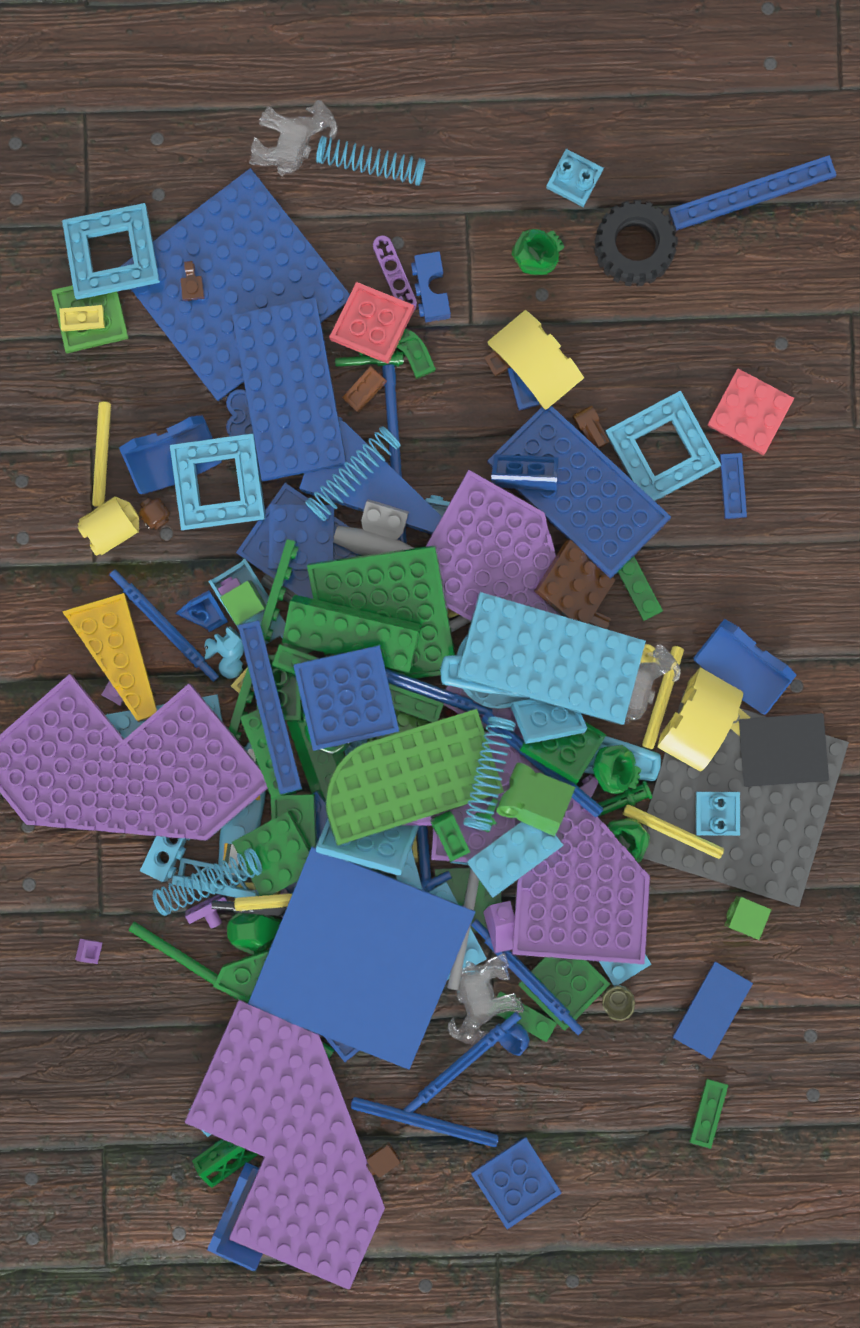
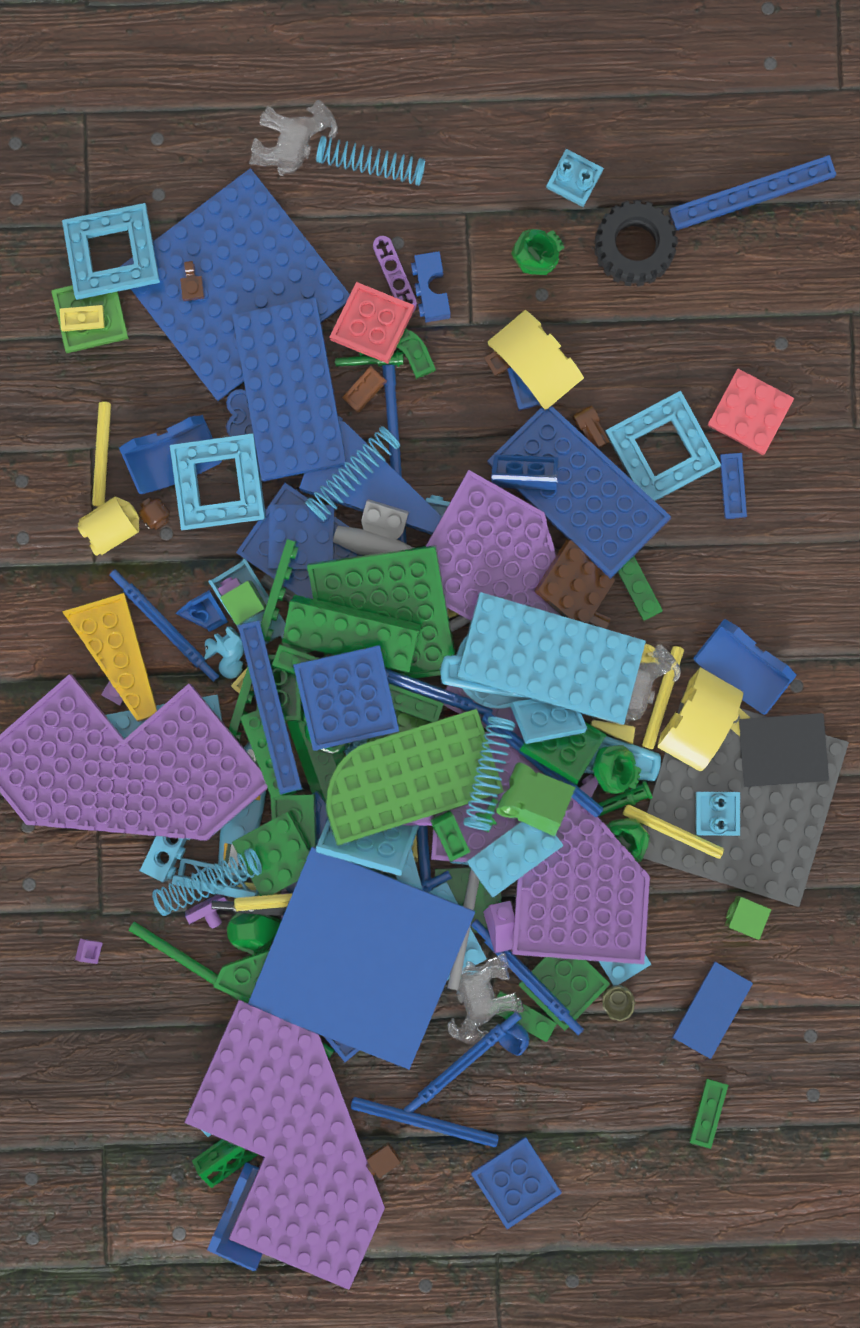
none -> light yellow slope [590,720,635,744]

